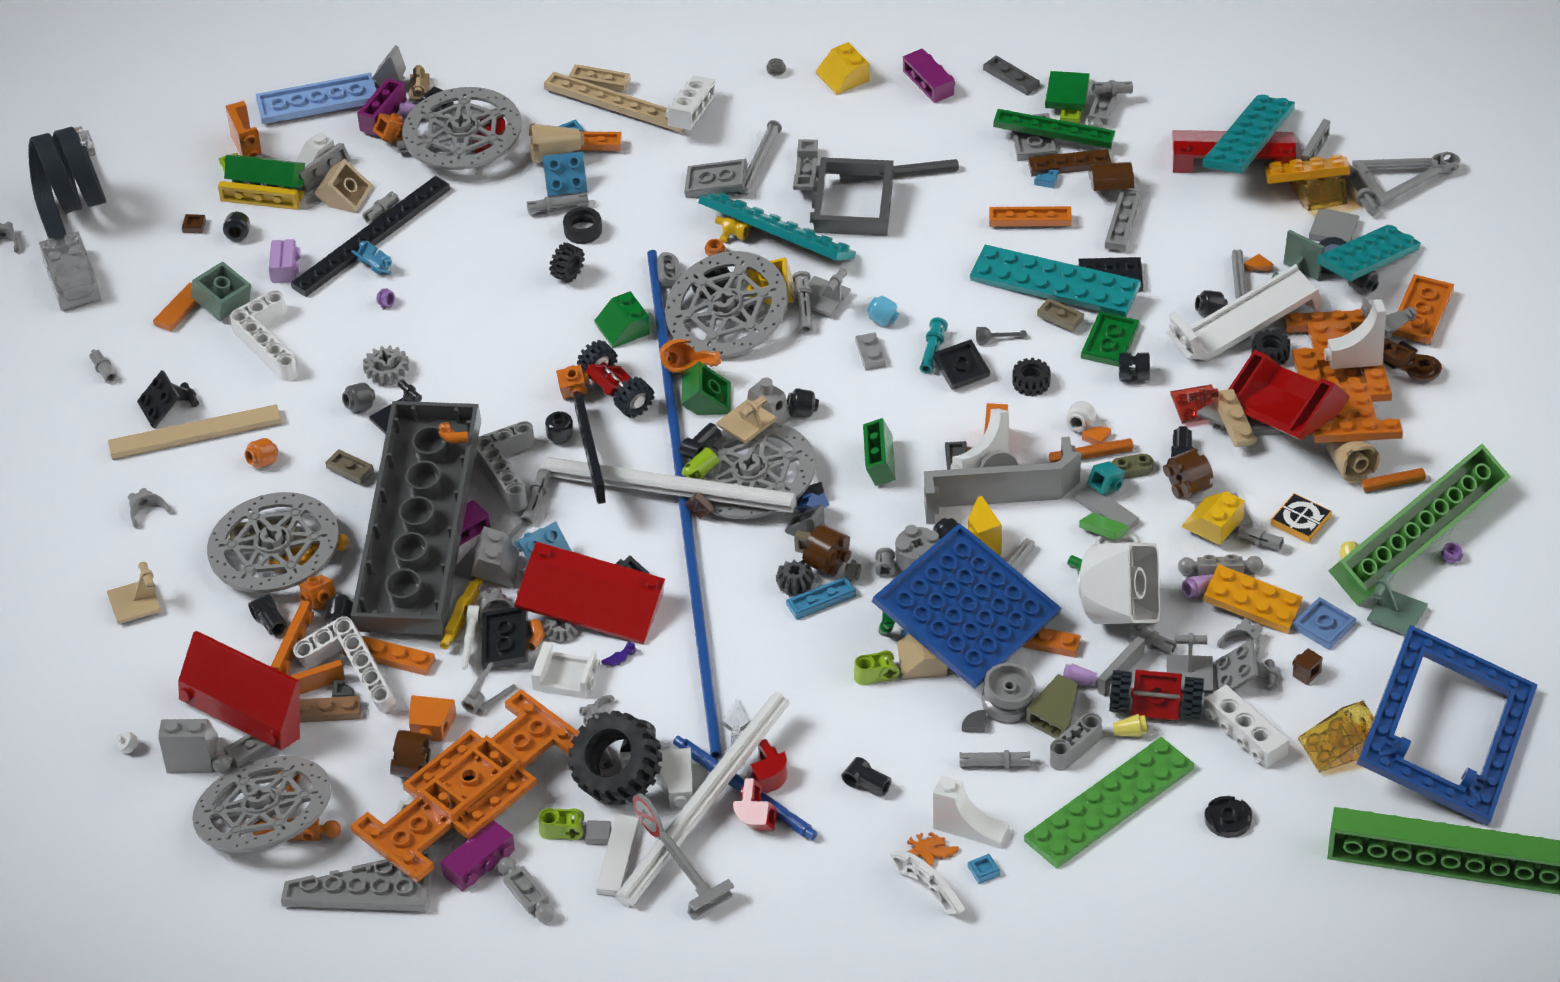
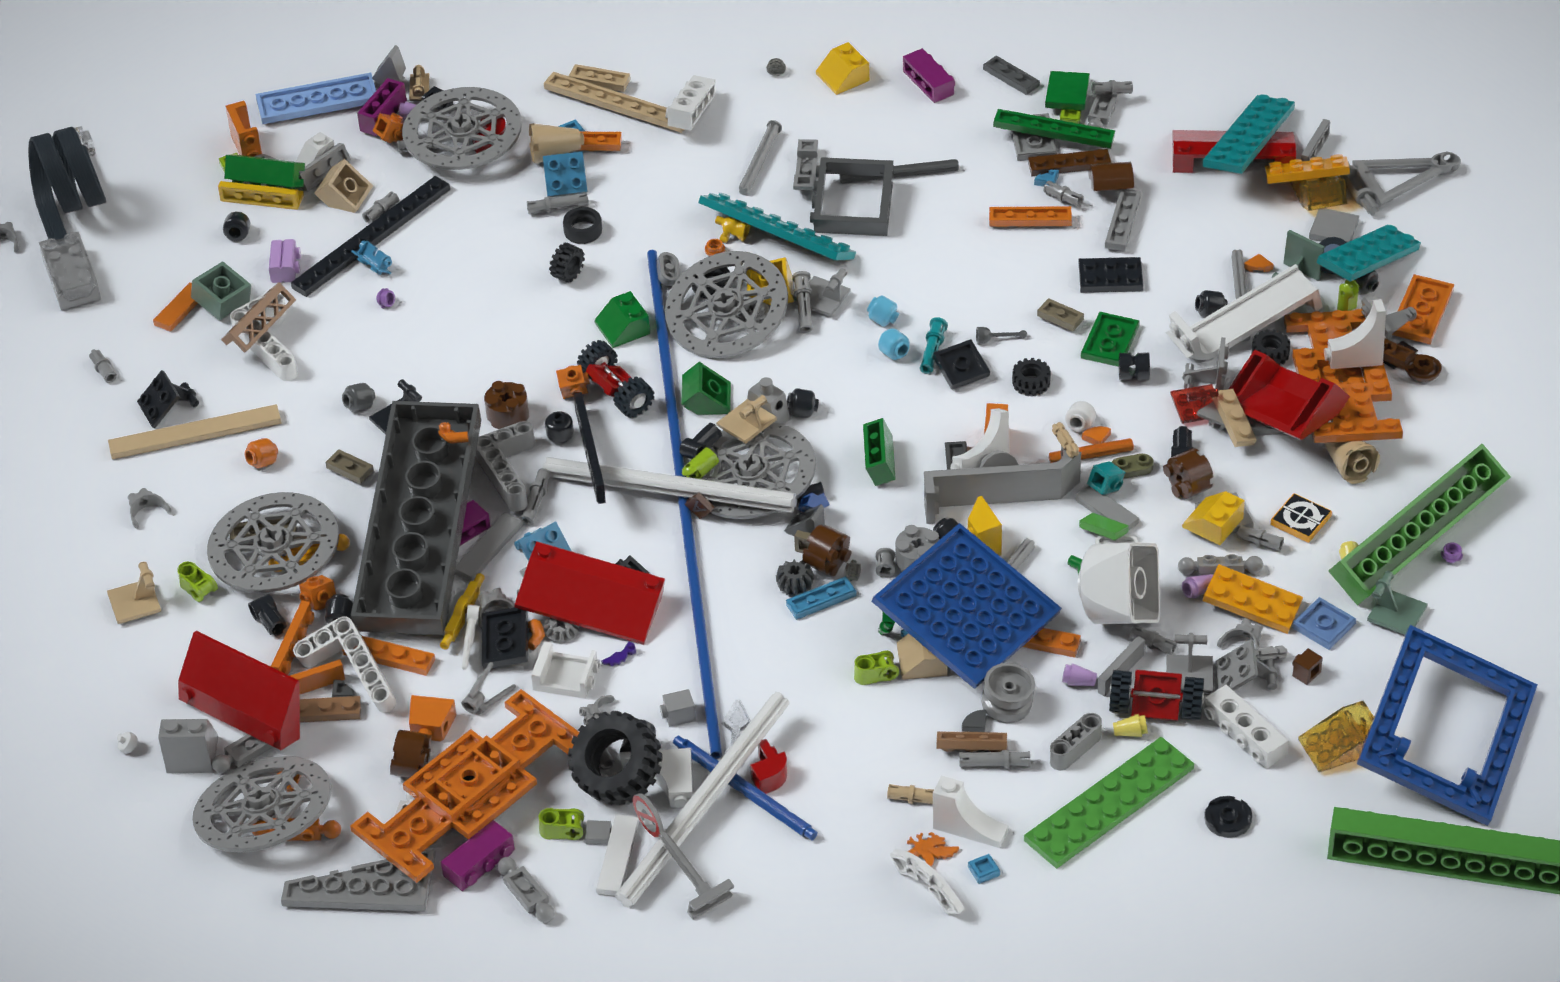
reddish brown tile [181,214,206,234] -> none
light grey gear [363,345,409,384] -> none
light grey slope [470,526,519,588] -> none
orange piece [660,339,722,374] -> none
light grey tile [684,159,748,198] -> none
brick [733,778,777,831] -> none
black piece [841,757,892,796] -> none
light grey plate [855,332,886,370] -> none
teal plate [969,244,1141,317] -> none
olive slope [1026,674,1078,739] -> none
orange axle [1361,468,1426,492] -> none
none -> lime piece [177,561,218,602]
none -> medium nougat fence [221,282,296,353]
none -> reddish brown brick [484,381,529,429]
none -> light grey brick [660,689,696,727]
none -> medium azure head [878,328,910,360]
none -> tan pin [887,784,934,805]
none -> medium nougat plate [936,731,1007,752]
none -> light grey pin [1043,181,1084,207]
none -> tan axle [1052,422,1079,458]
none -> light grey plate [1182,337,1229,391]
none -> light grey axle [1255,645,1288,661]
none -> lime piece [1337,280,1359,311]

